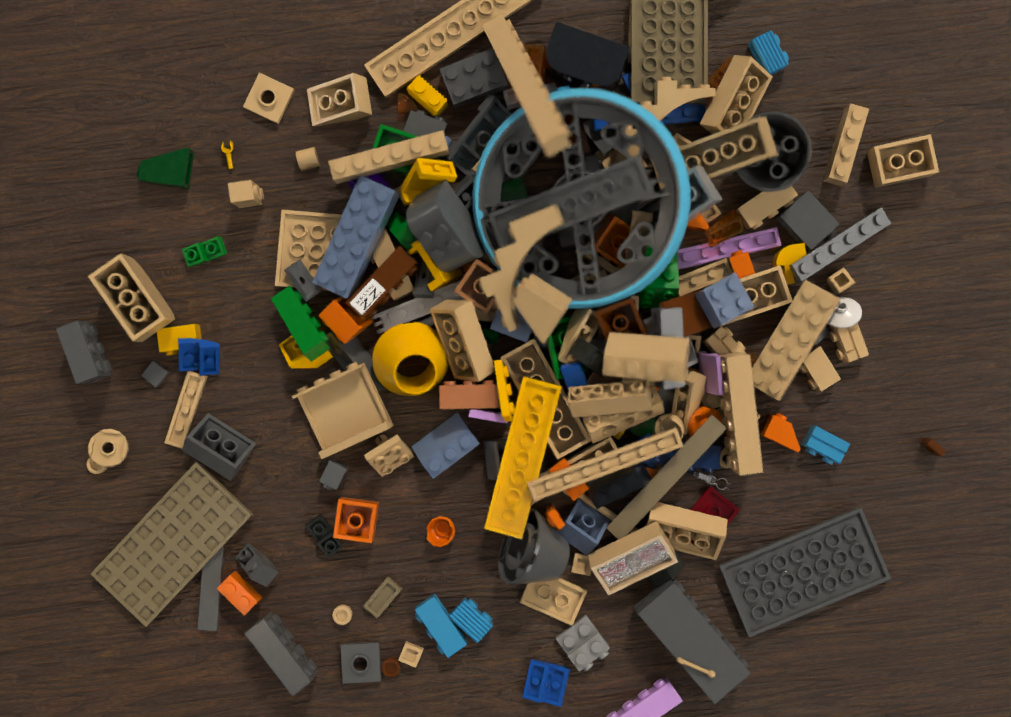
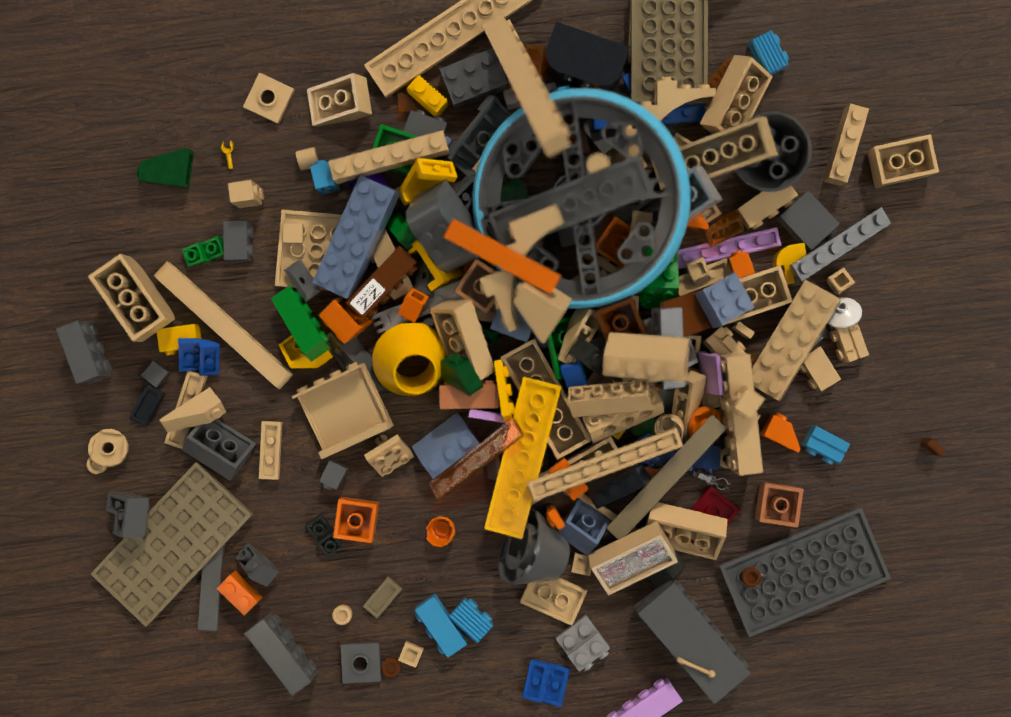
none -> dark grey brick [106,492,149,538]
none -> black tile [128,384,166,427]
none -> tan beam [154,261,293,389]
none -> tan slope [159,387,226,432]
none -> dark grey brick [223,221,254,262]
none -> tan plate [259,421,282,480]
none -> tan tile [283,223,304,244]
none -> dark azure brick [310,160,340,195]
none -> orange brick [398,288,429,323]
none -> clear orange tile [428,419,525,500]
none -> dark green slope [441,352,483,396]
none -> orange tile [444,219,561,294]
none -> tan brick [587,153,611,173]
none -> tan tile [685,257,711,283]
none -> tan brick [730,386,764,419]
none -> tan tile [731,322,754,339]
none -> reddish brown tile [741,567,761,587]
none -> nougat brick [755,481,804,528]

